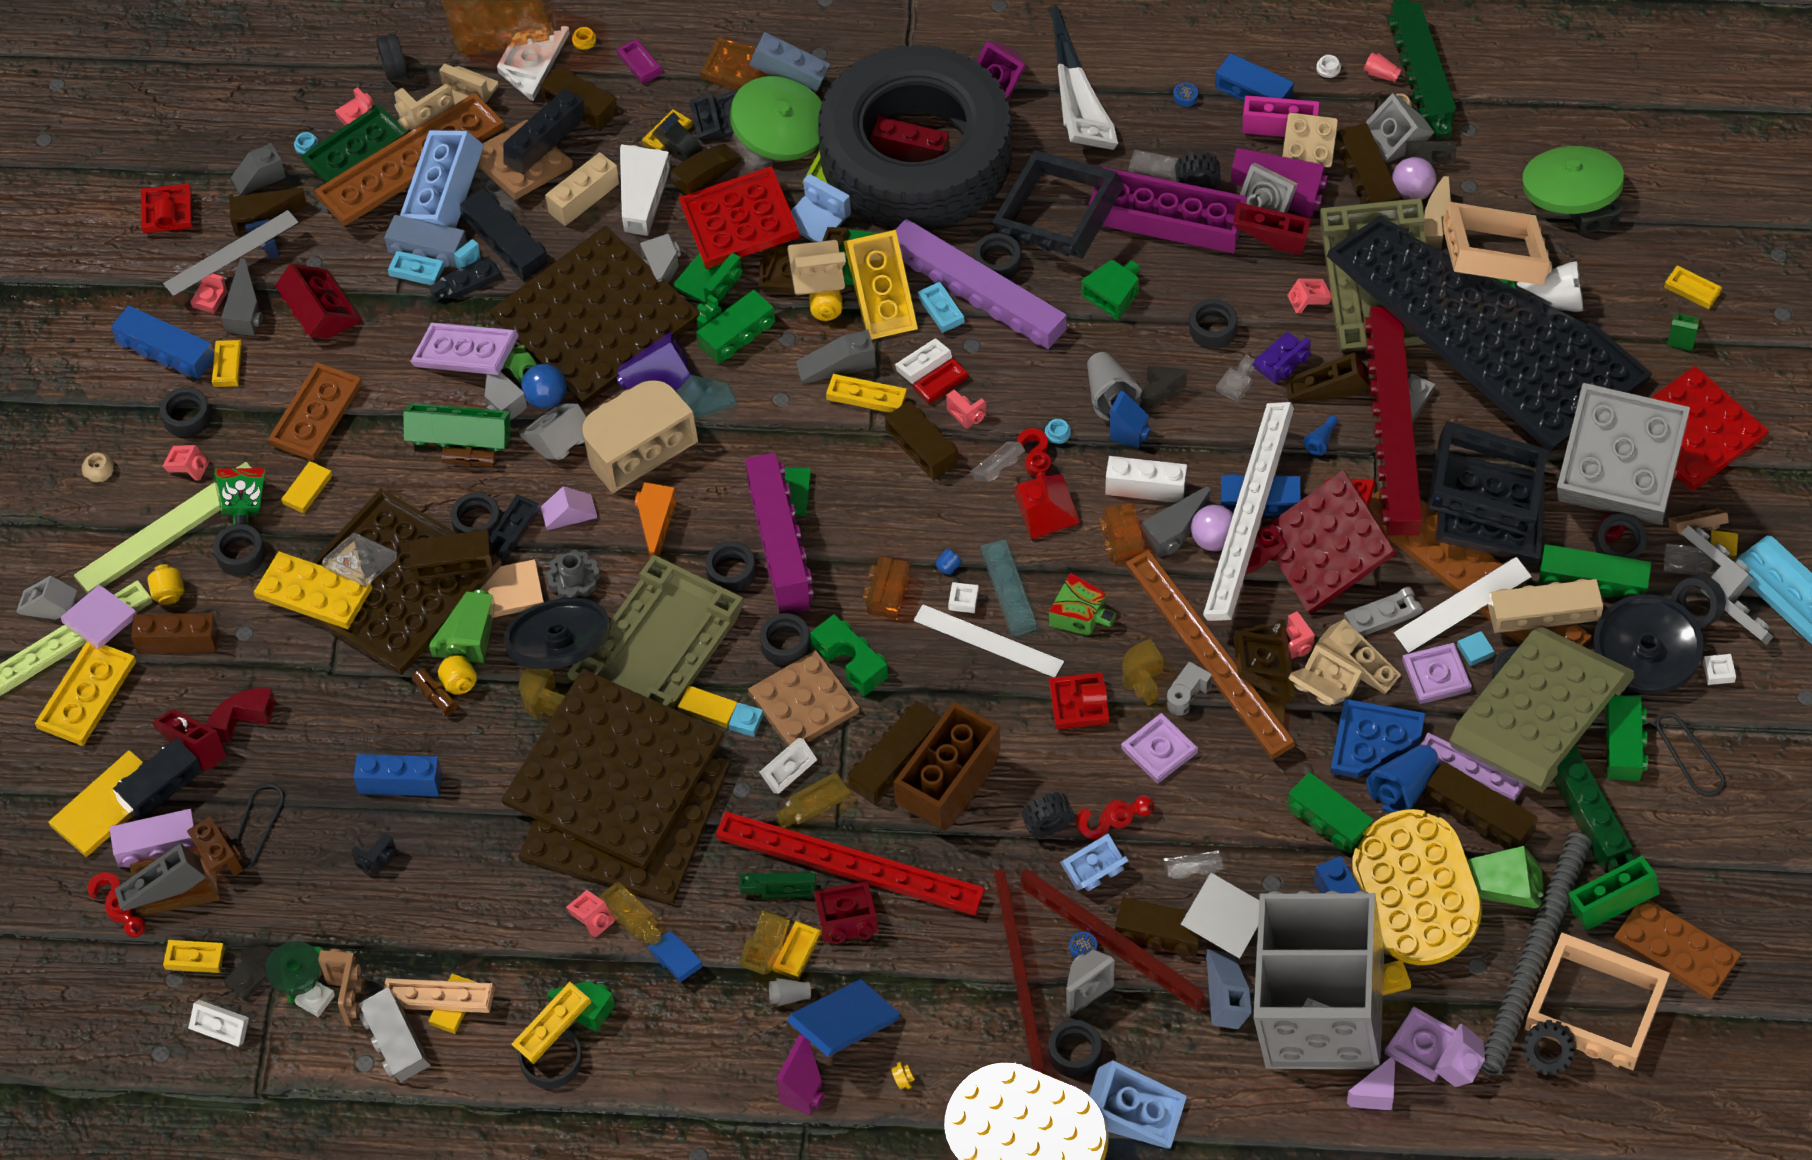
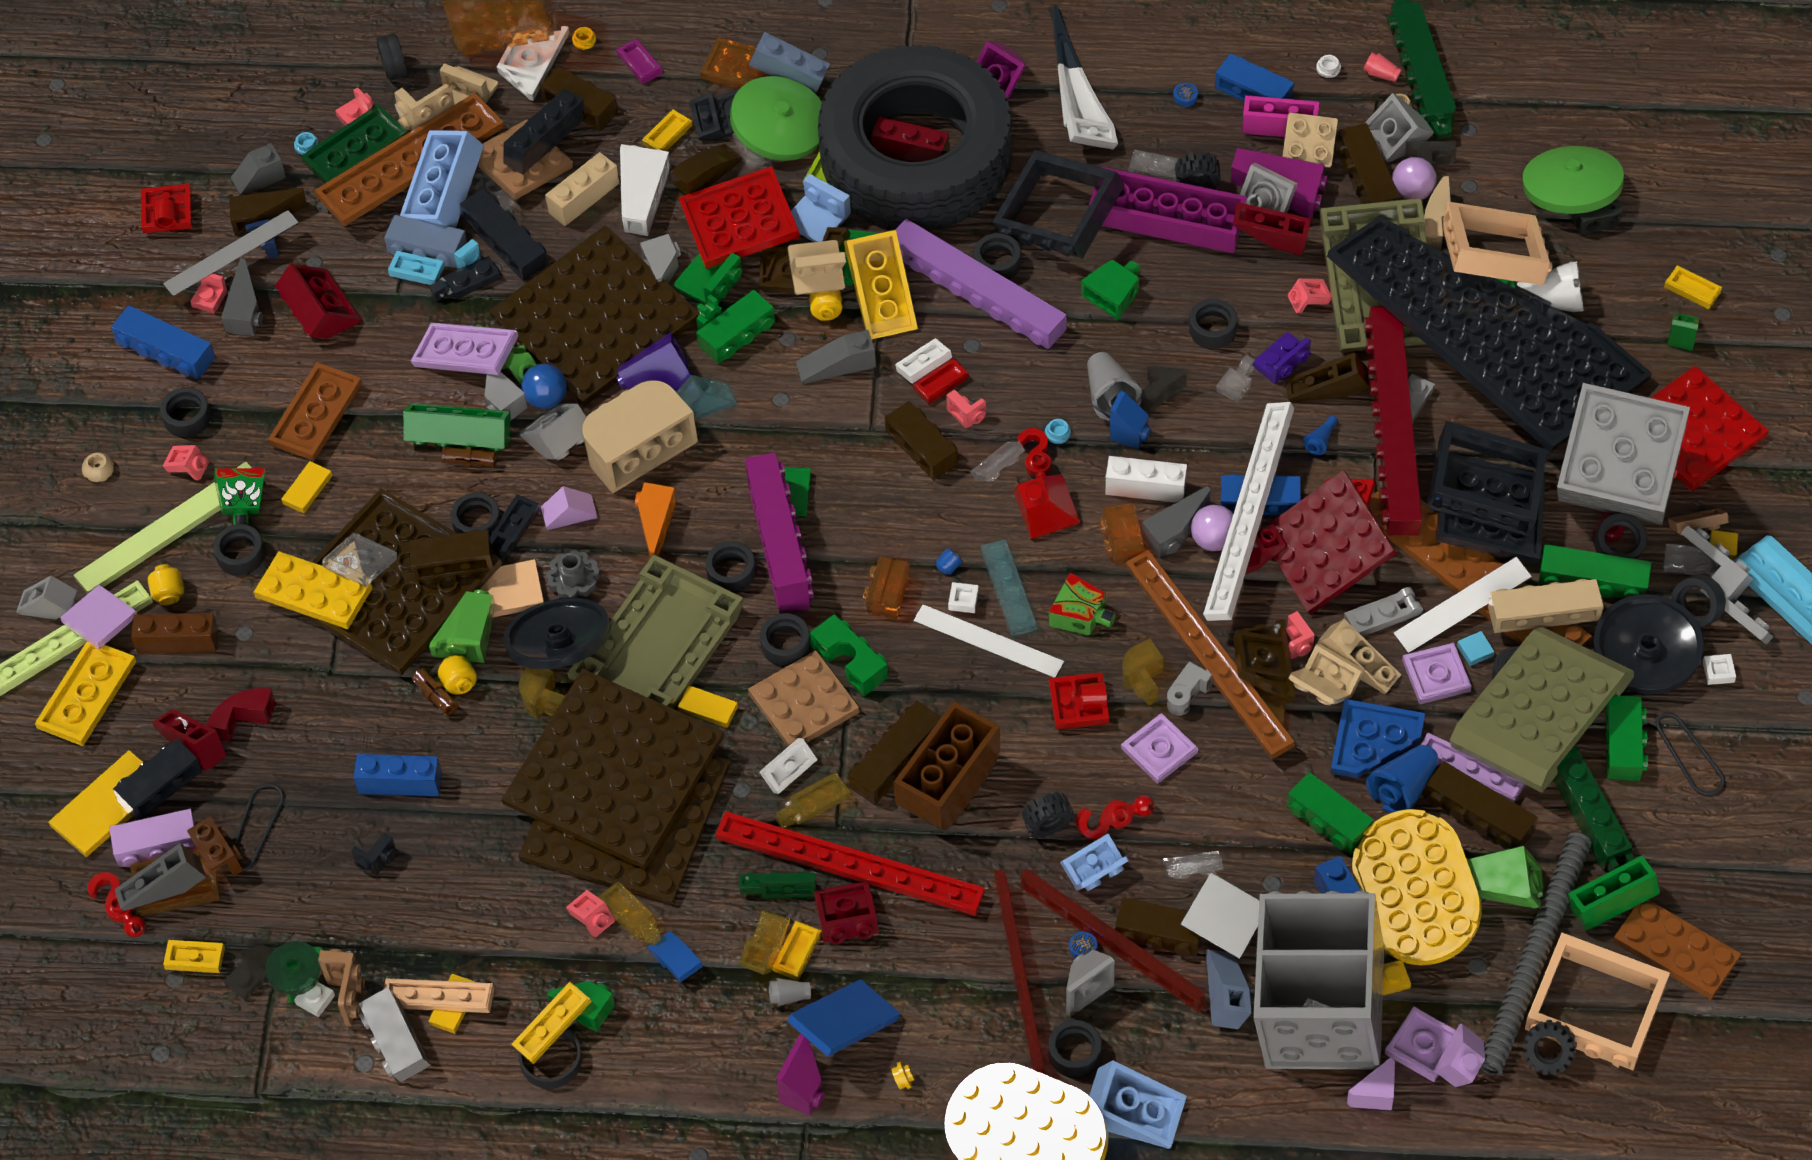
white plate [188,1000,249,1047] -> none
yellow tile [212,340,242,387] -> none
pearl dark grey leg [652,112,701,162] -> none
medium azure plate [728,703,764,737] -> none
yellow plate [826,374,907,413] -> none
medium azure plate [918,282,964,333] -> none

